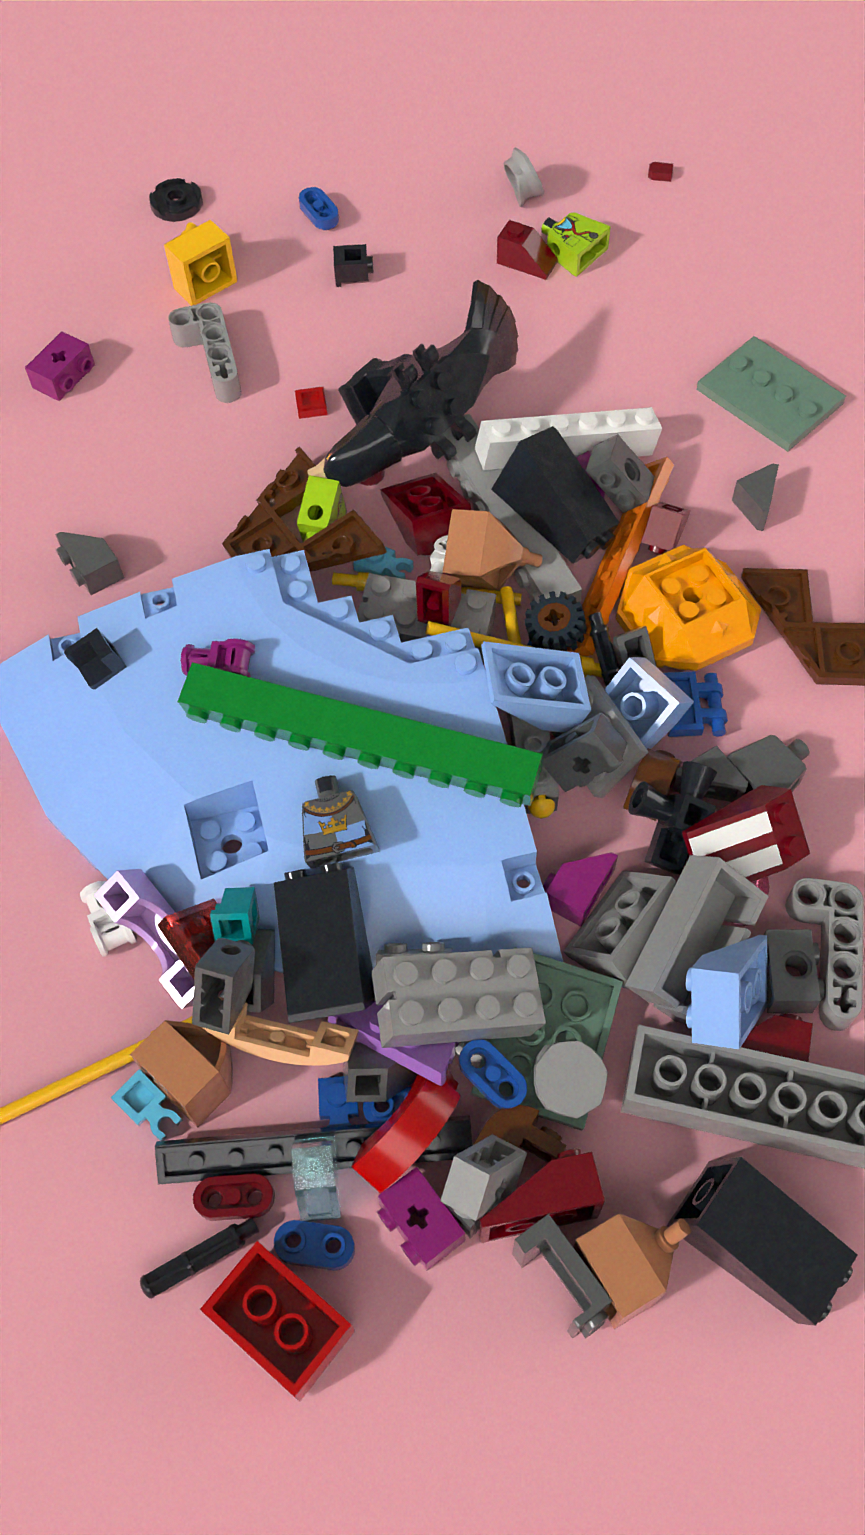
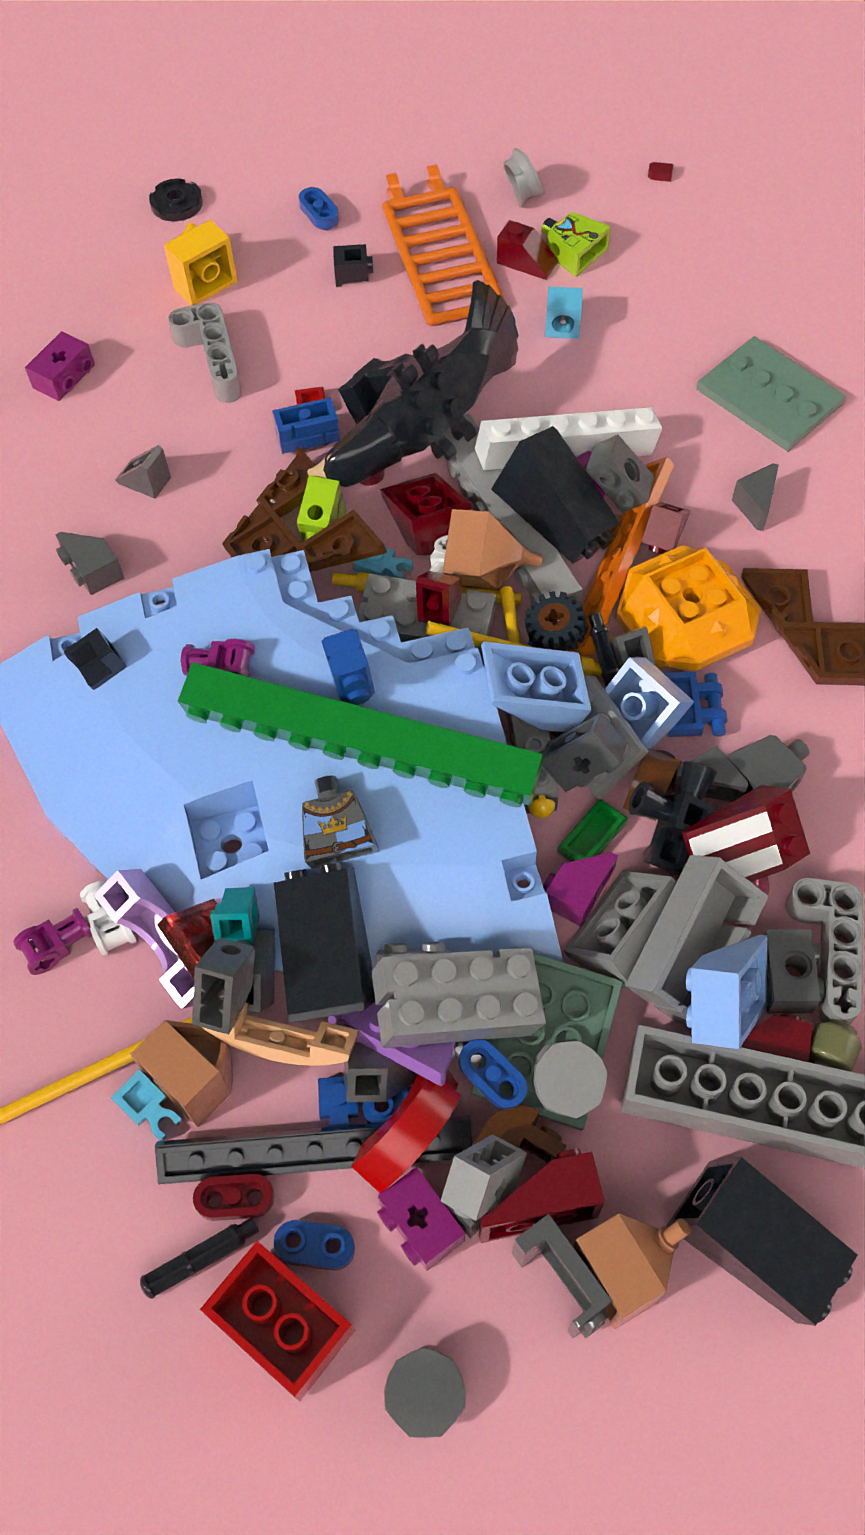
clear light blue slope [291,1136,341,1222] -> none
none -> magenta connector [13,908,92,975]
none -> dark grey slope [115,445,171,499]
none -> blue brick [272,397,340,454]
none -> blue brick [321,629,375,705]
none -> orange bar [382,164,506,326]
none -> dark grey hat [384,1346,466,1438]
none -> medium azure piece [545,286,583,339]
none -> green tile [557,799,628,862]
none -> olive head [809,1019,862,1072]

